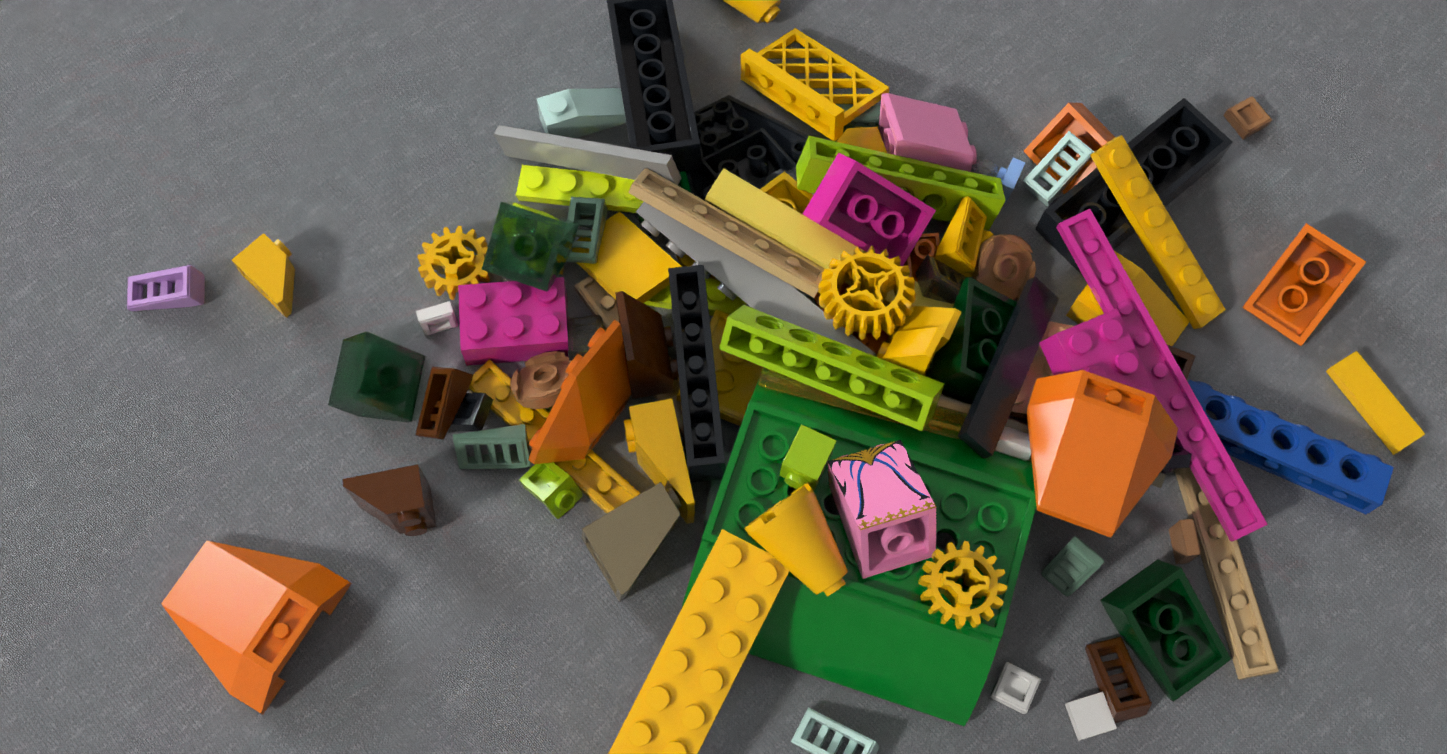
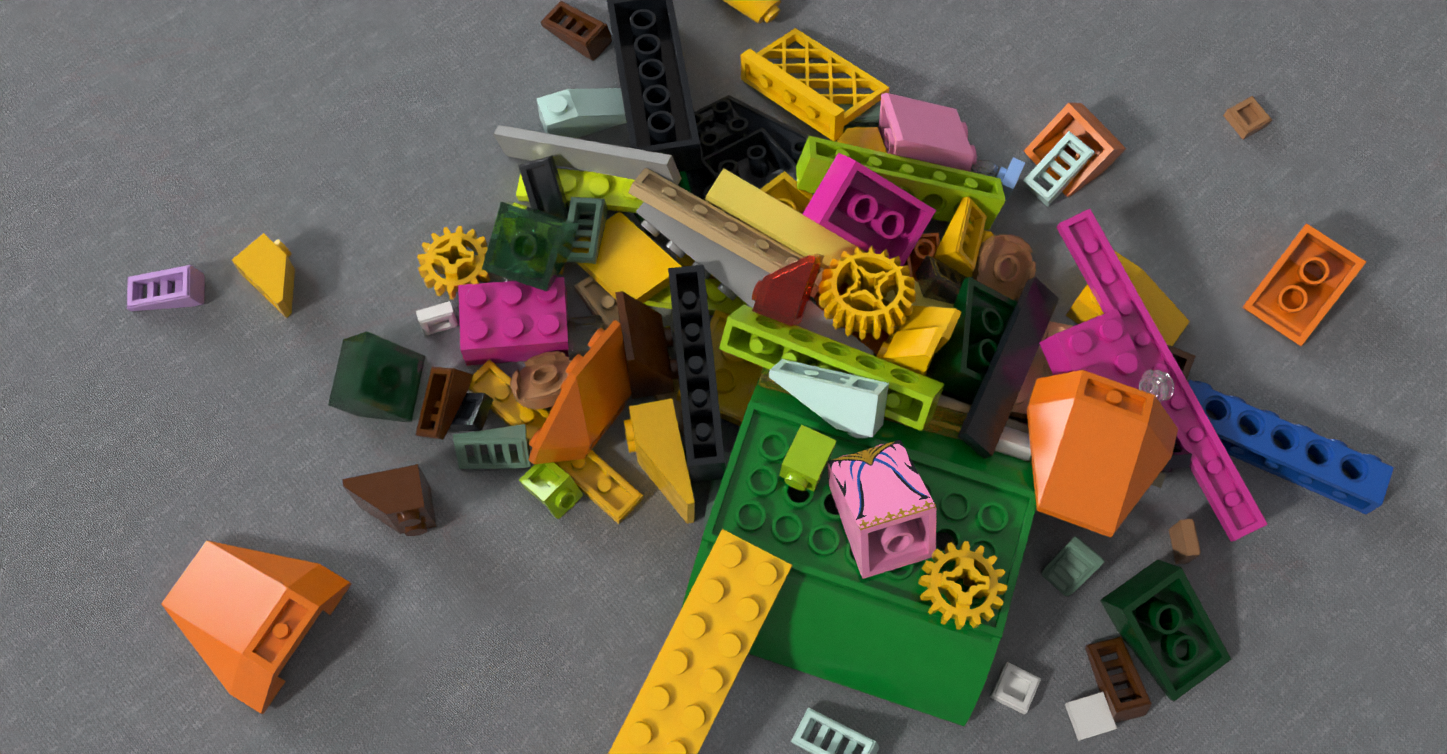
dark tan slope [582,482,682,602] -> none
yellow cone [744,482,848,596] -> none
black brick [1035,98,1233,276] -> none
yellow plate [1090,135,1226,329] -> none
tan tile [1174,467,1279,680] -> none
yellow tile [1325,351,1425,455] -> none
none -> black tile [518,155,569,223]
none -> reddish brown slope [540,1,612,61]
none -> clear red slope [752,253,824,326]
none -> light aqua slope [769,359,889,438]
none -> clear plate [1139,369,1174,403]

